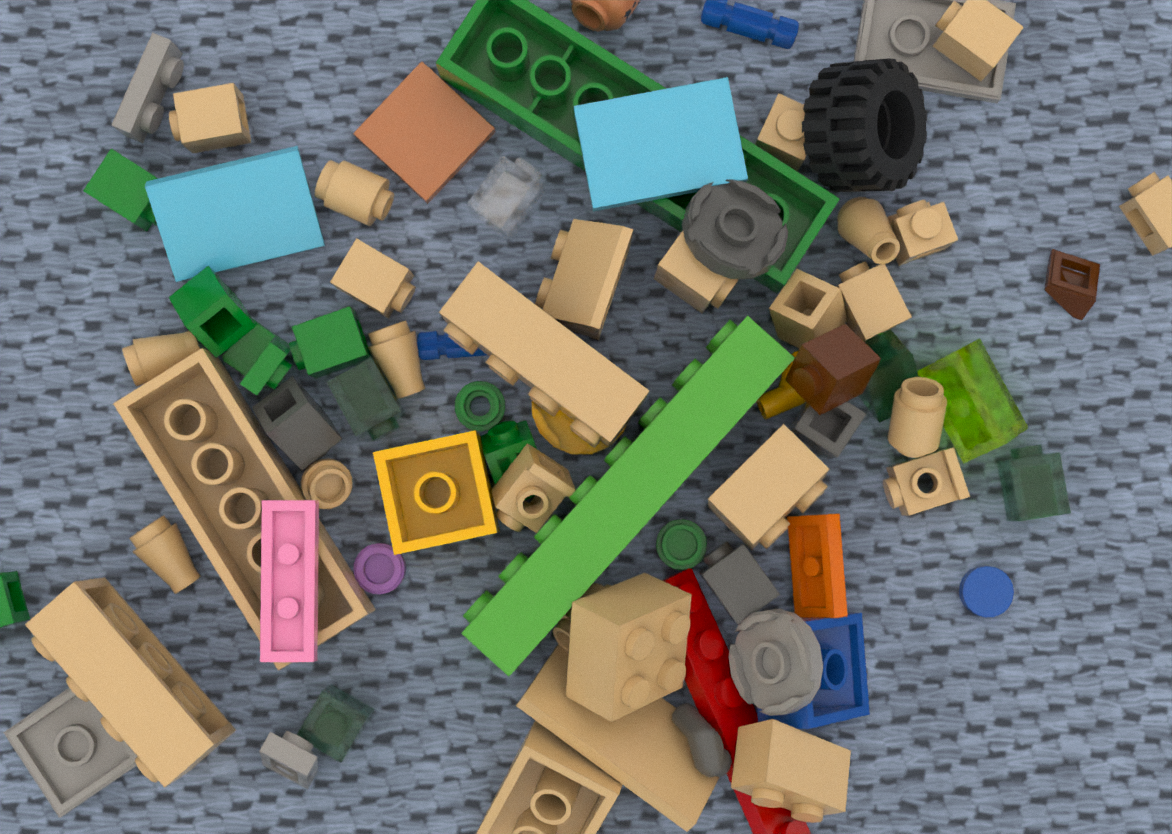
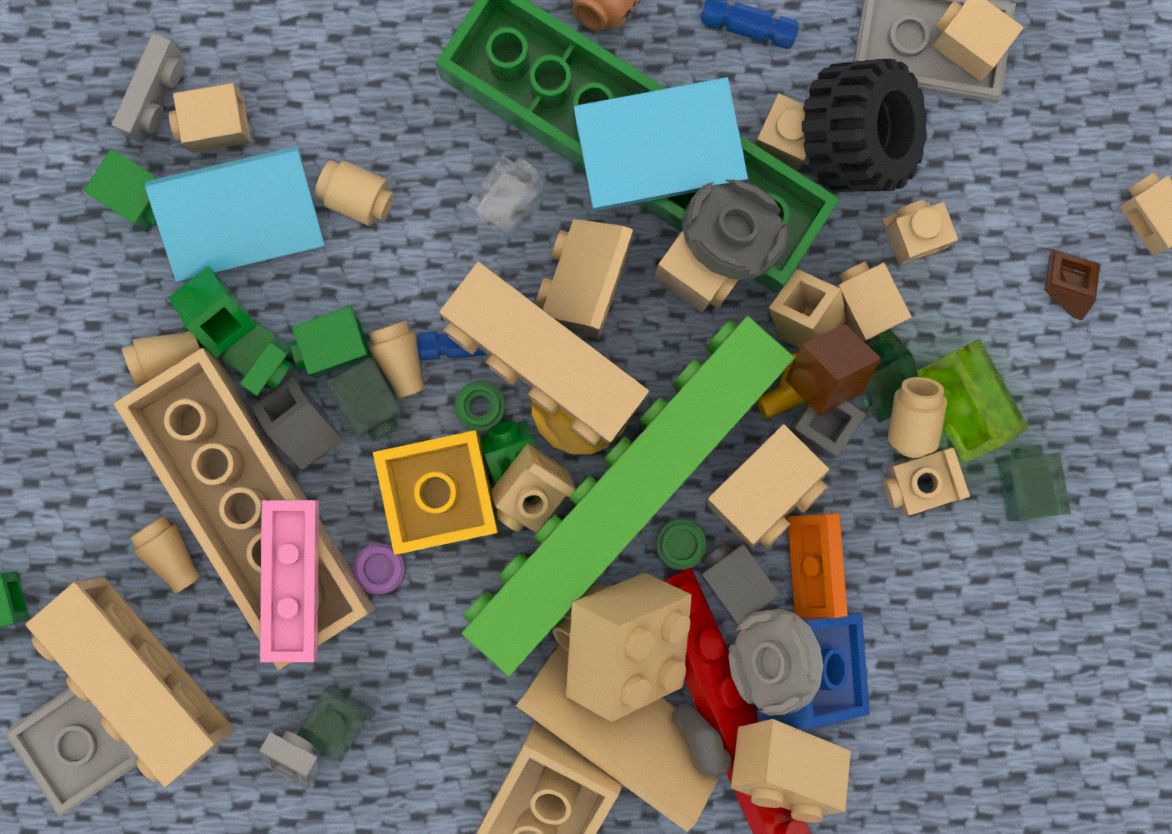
tan plate [301,458,353,509] -> none
tan brick [330,238,416,319] -> none
nougat tile [353,61,496,204] -> none
tan cone [837,197,900,264] -> none
blue tile [959,566,1014,617] -> none

